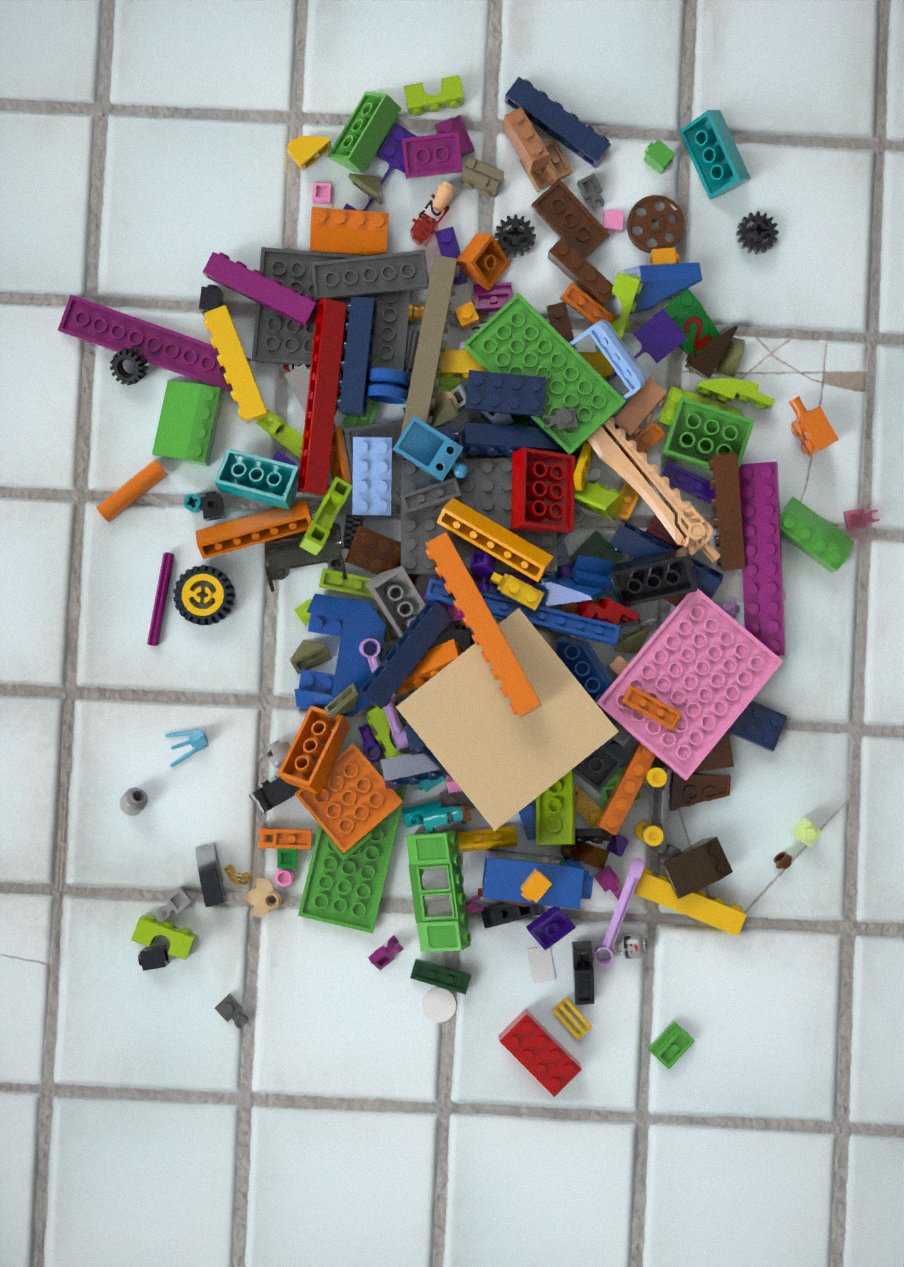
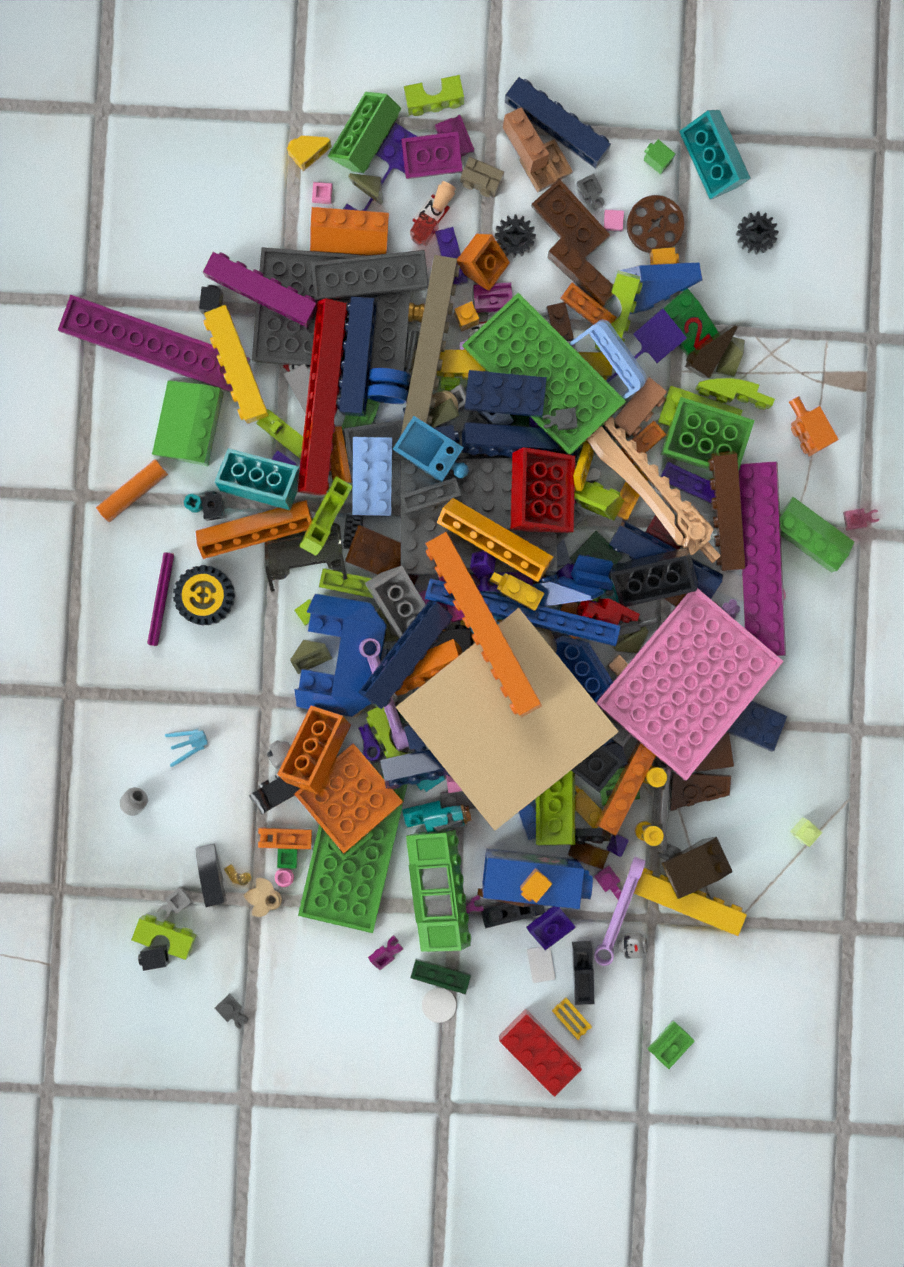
black tyre [110,348,148,385] -> none
olive slope [324,683,358,719] -> none
yellow plate [458,825,518,853] -> none
reddish brown plate [560,844,577,859] -> none
orange tile [621,685,682,731] -> none
reddish brown plate [774,852,792,869] -> none

